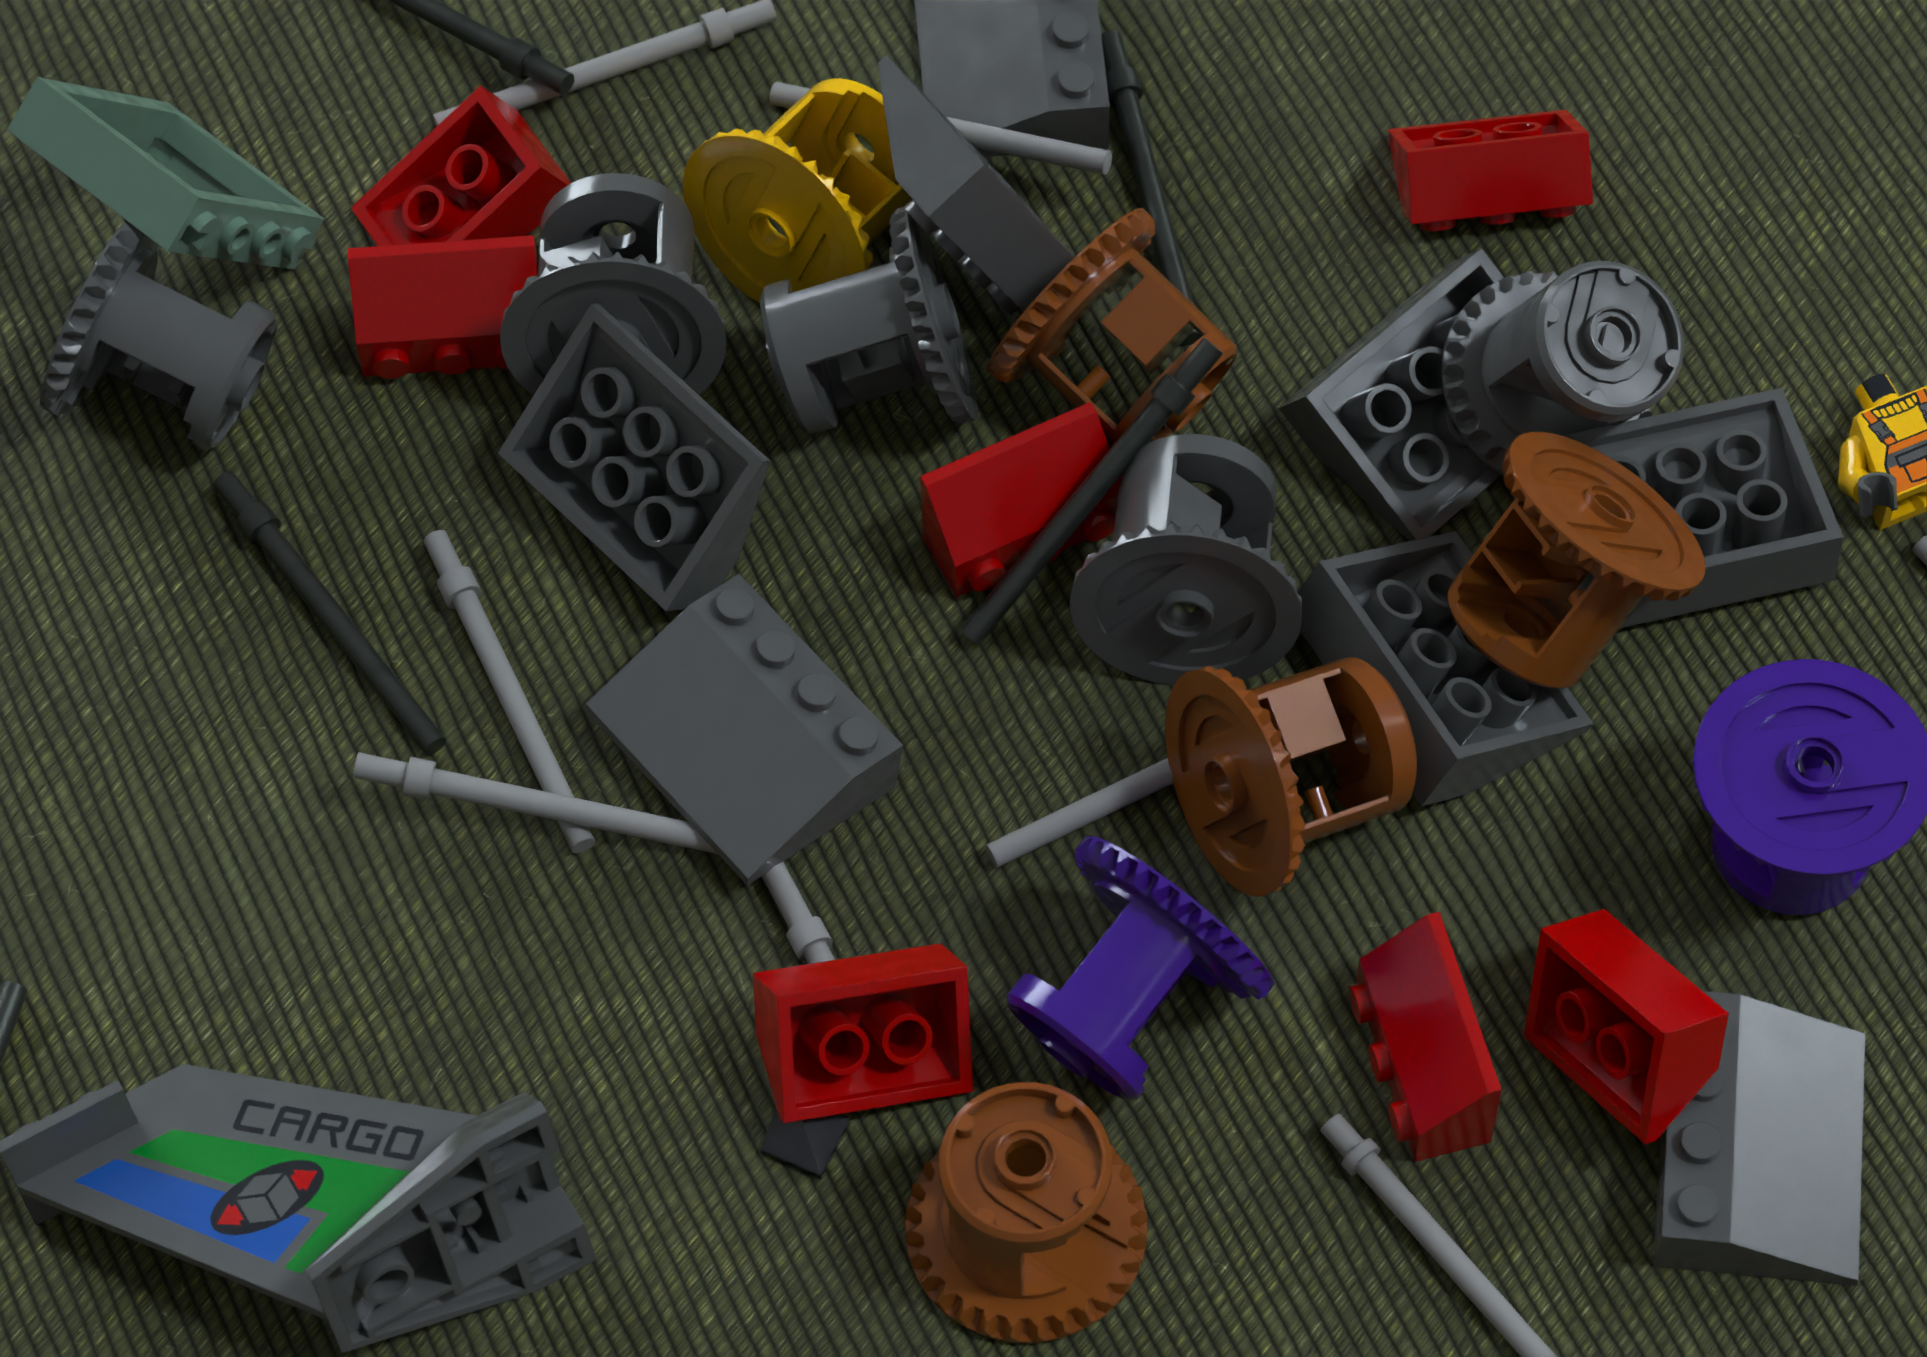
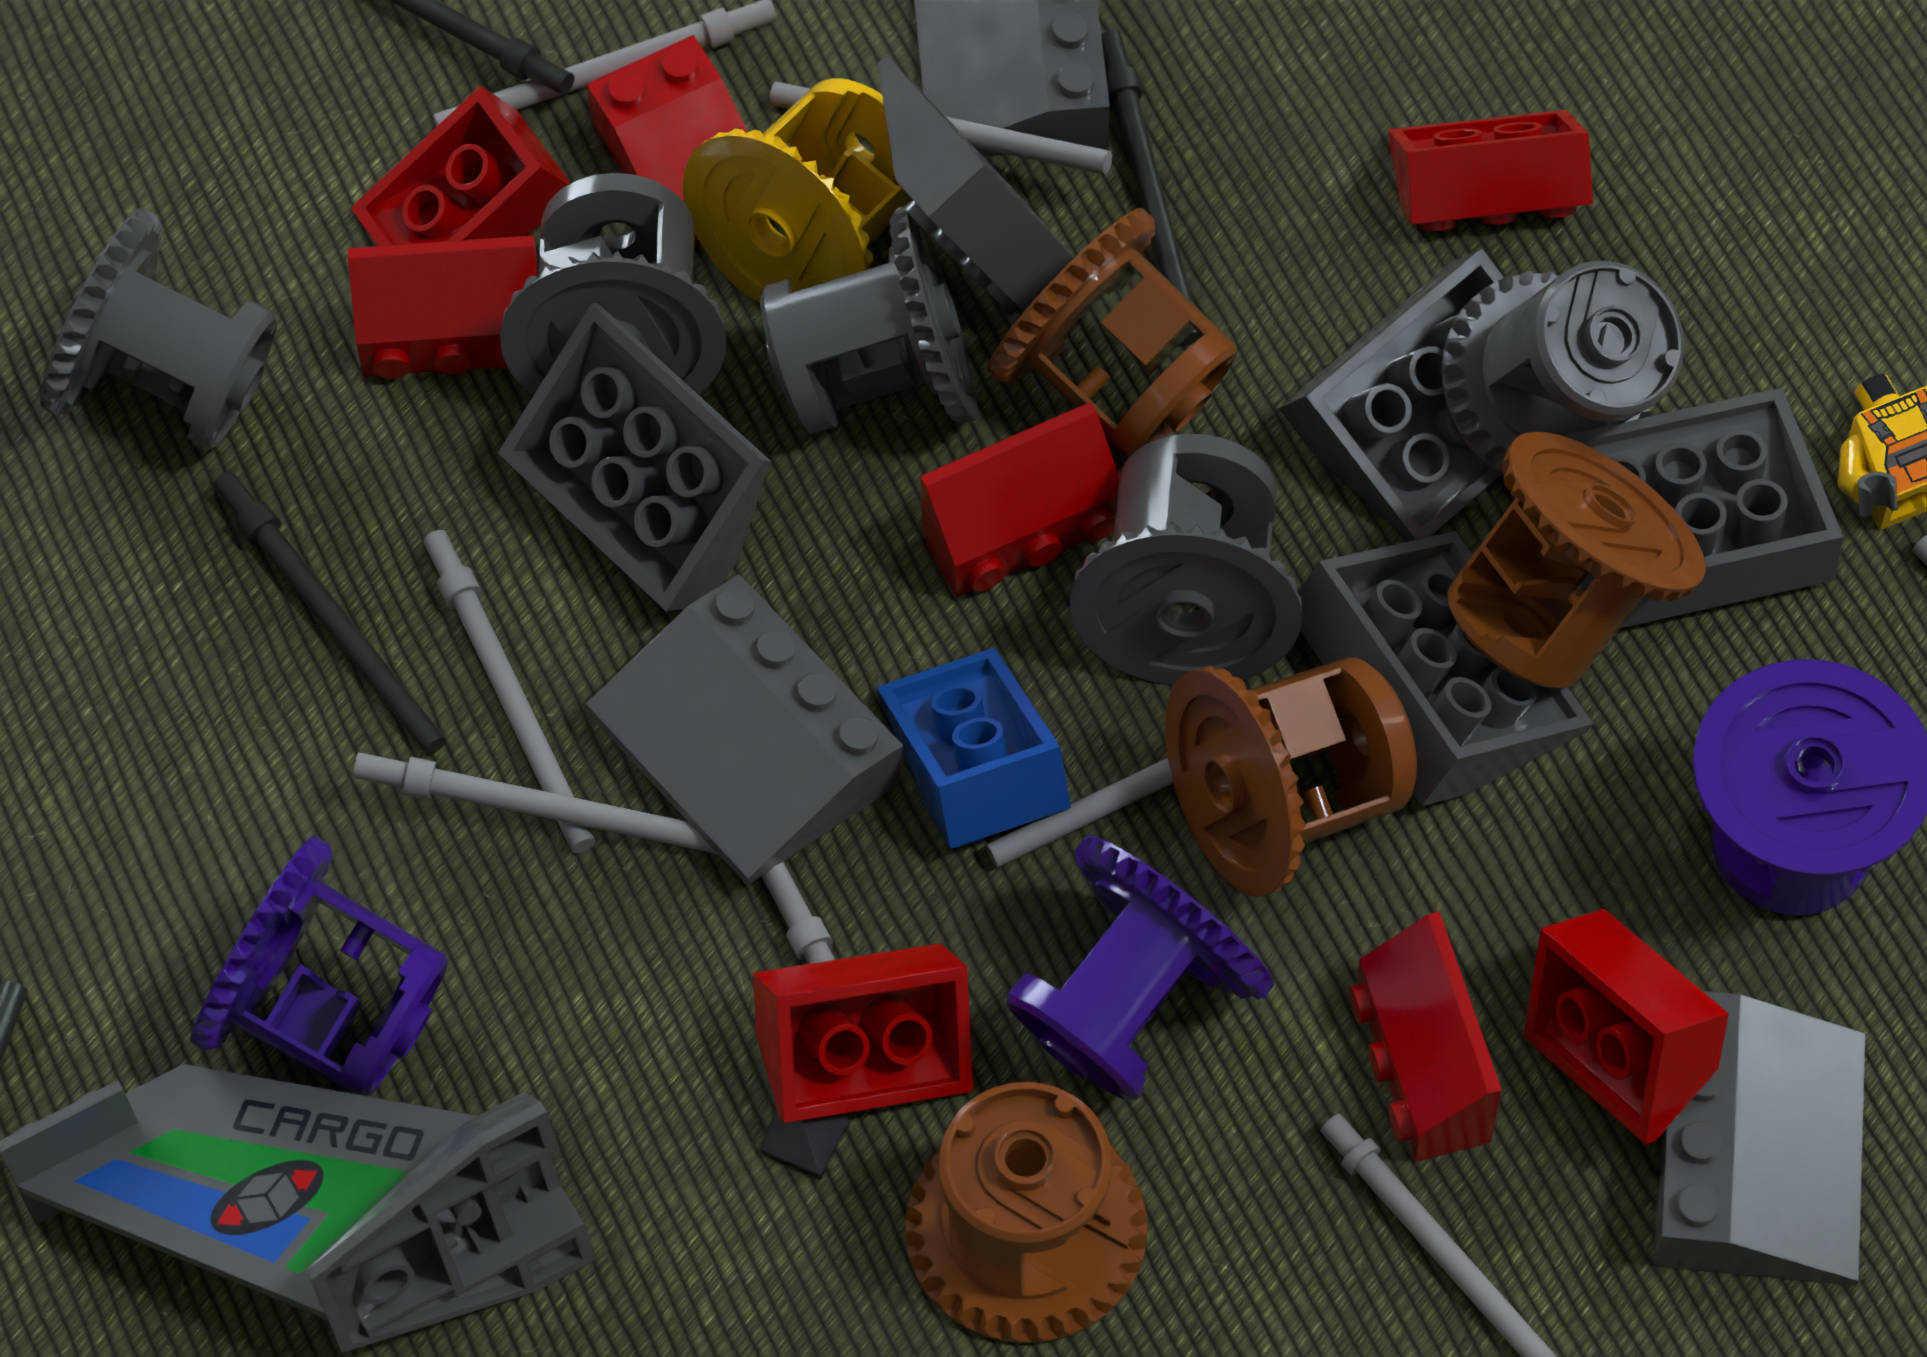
sand green window [7,77,324,270] -> none
pearl dark grey bar [959,337,1223,646] -> none
none -> dark purple piece [190,835,448,1096]
none -> red slope [586,35,748,247]
none -> blue slope [876,647,1071,849]

